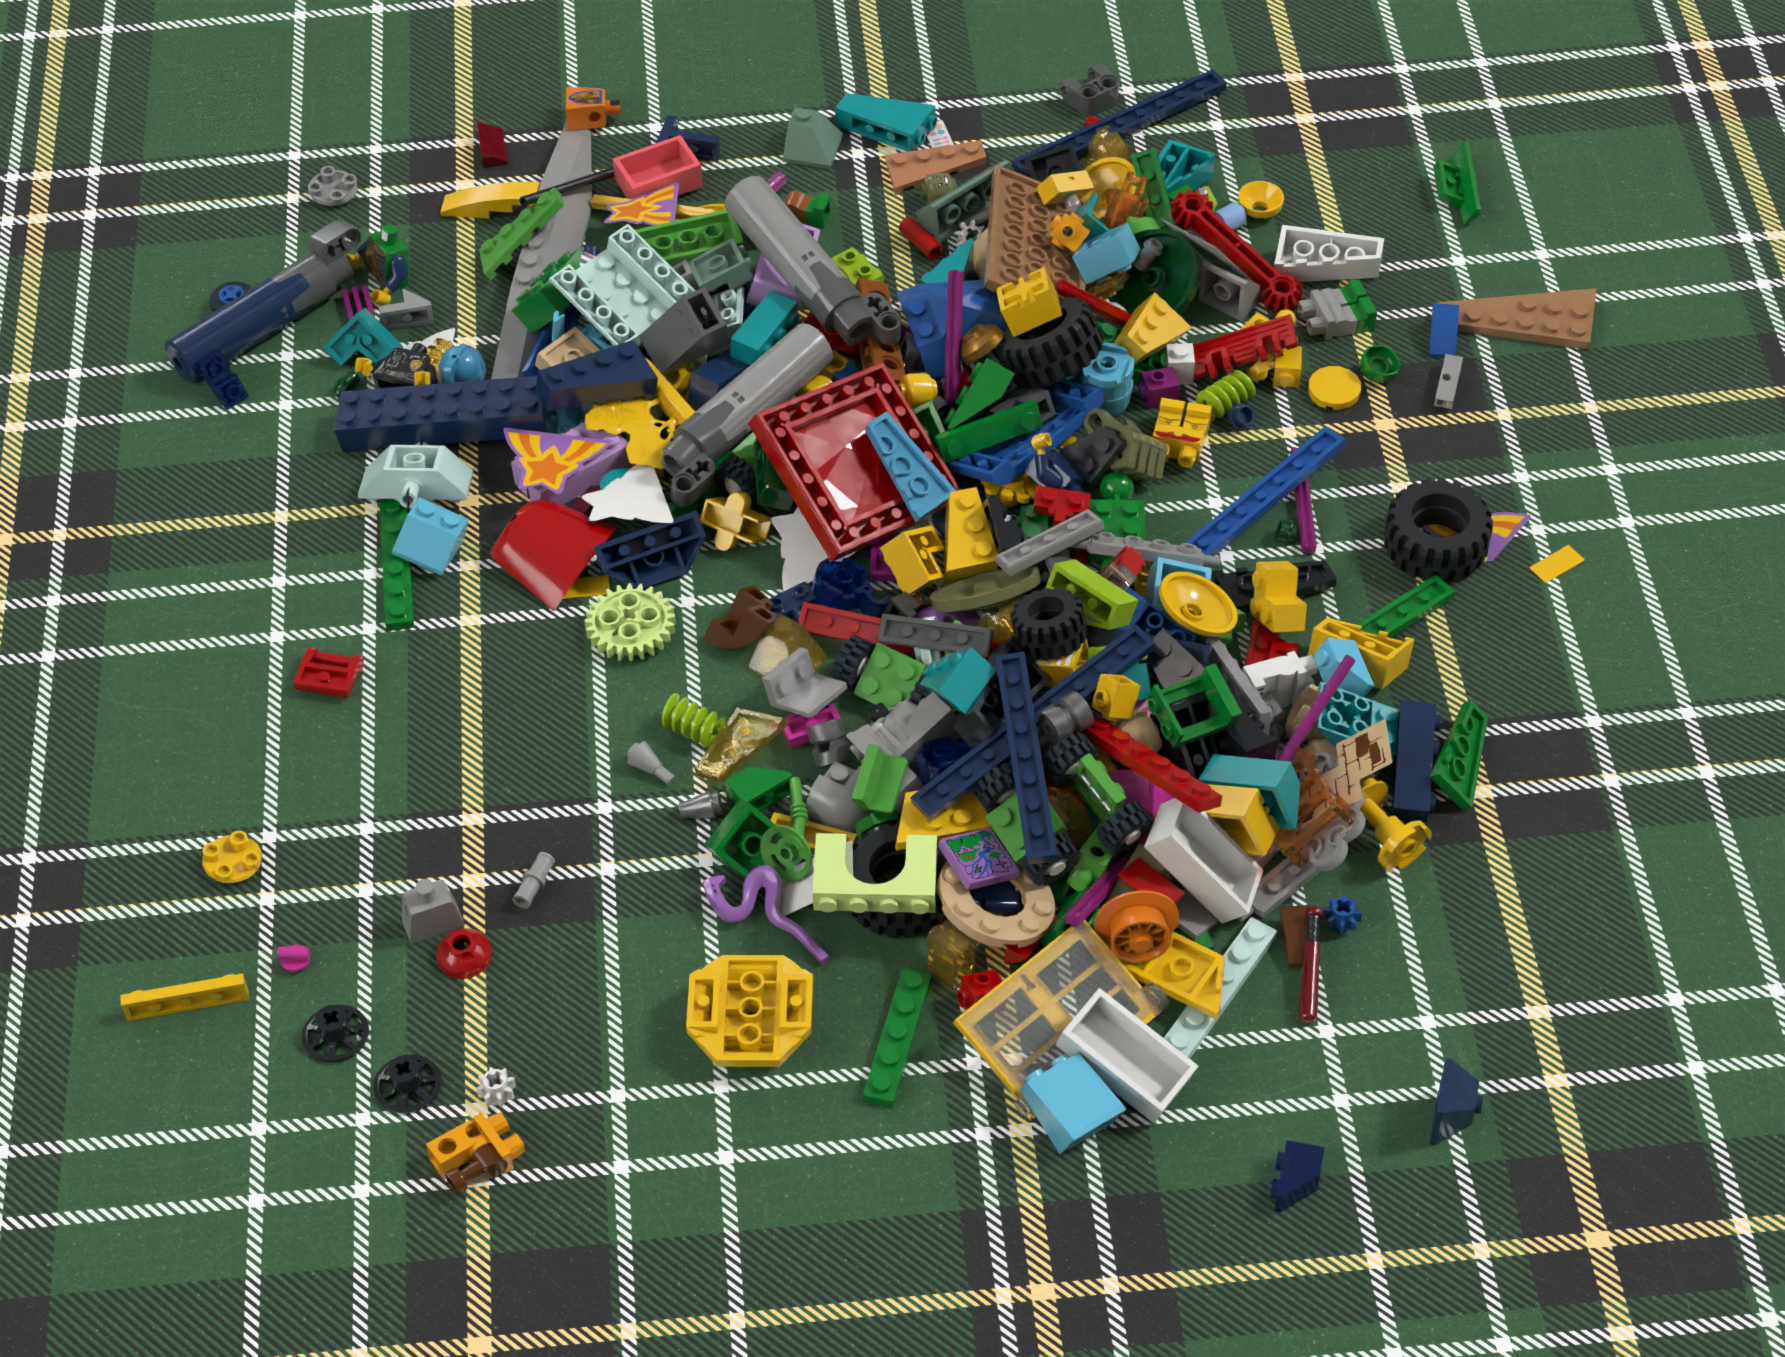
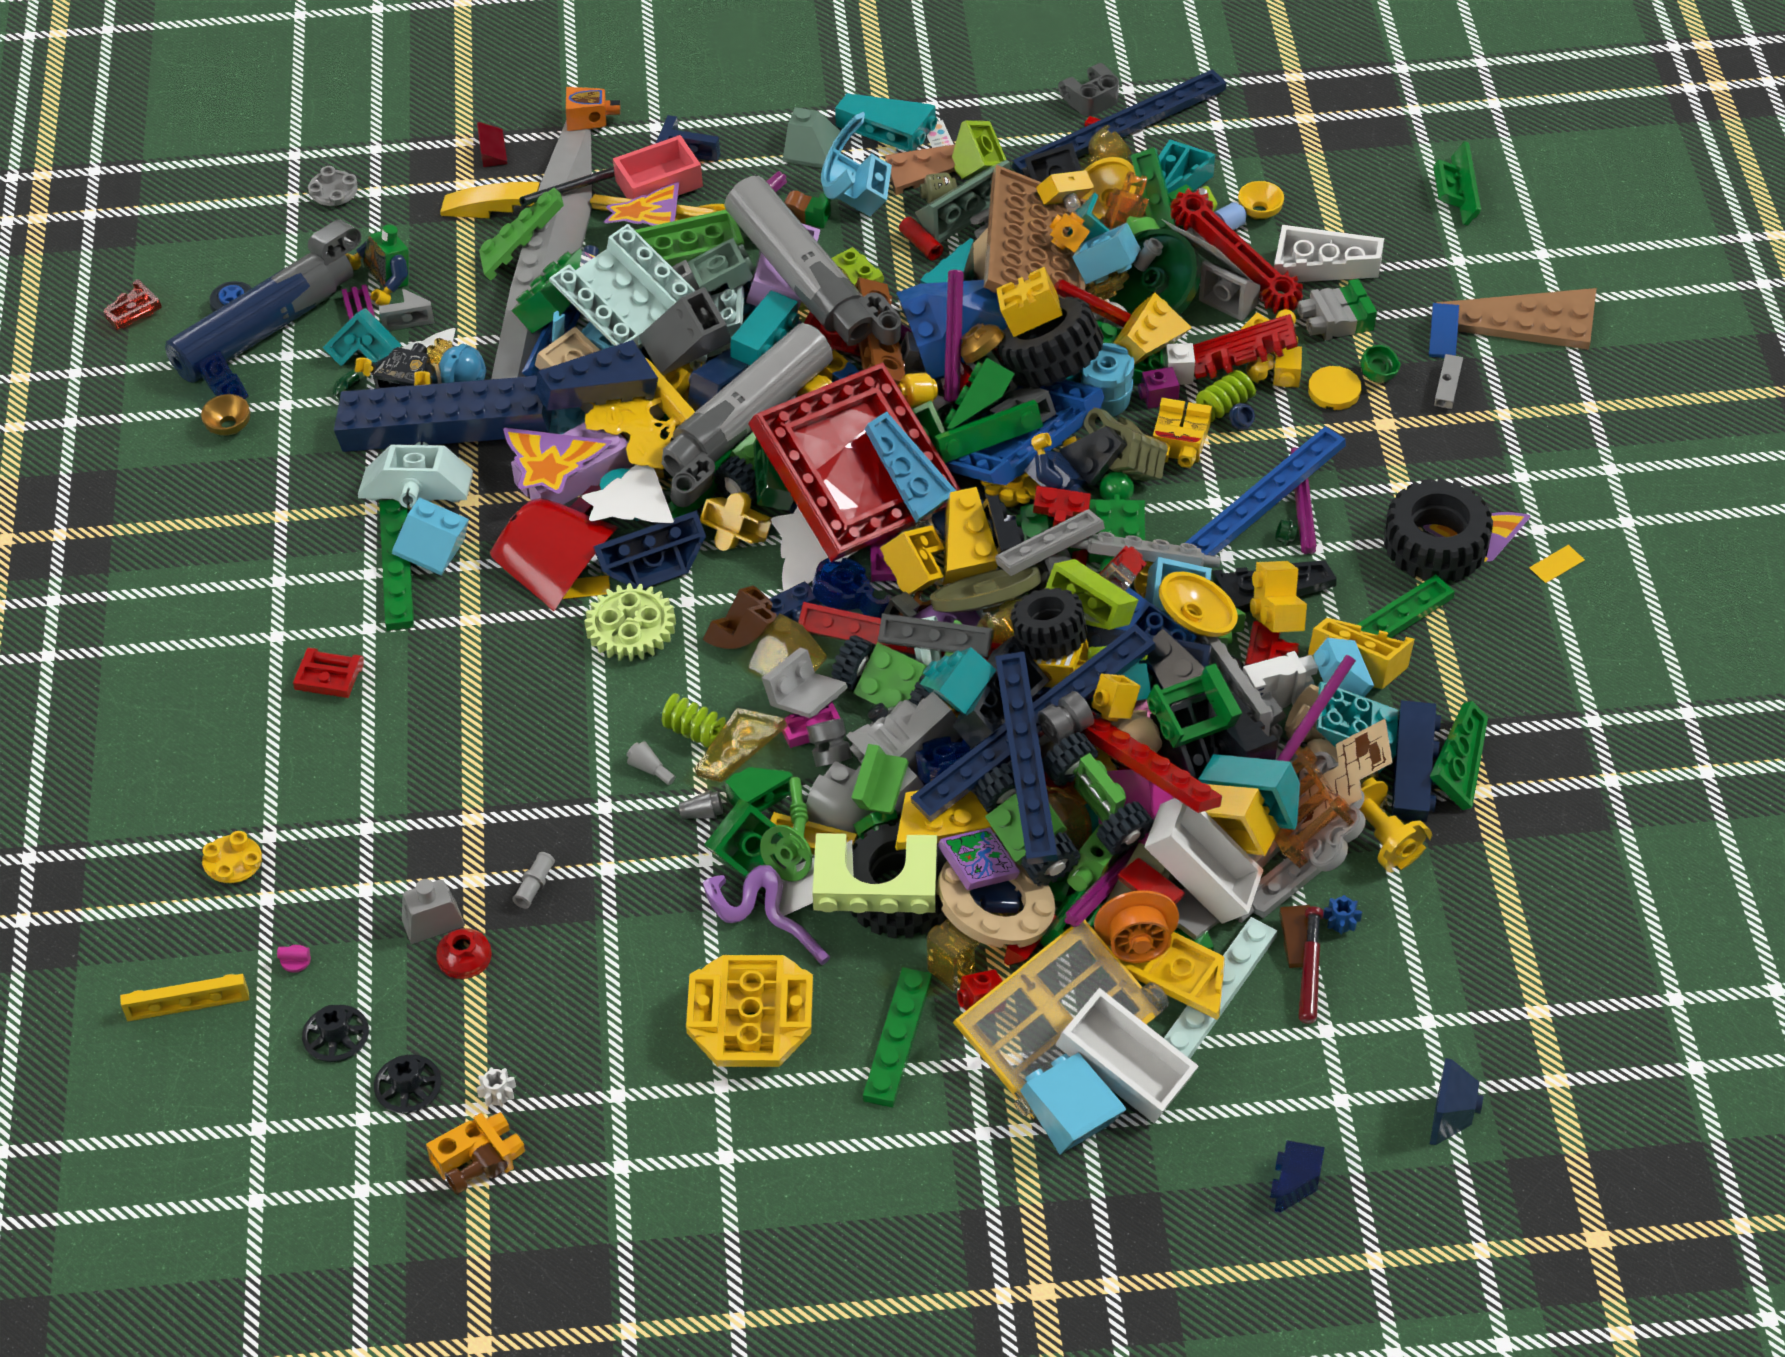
white gear [954,220,984,246] -> none
none -> clear red wing [103,279,162,330]
none -> pearl gold piece [201,394,250,436]
none -> medium azure piece [821,112,892,217]
none -> lime slope [952,121,1007,179]

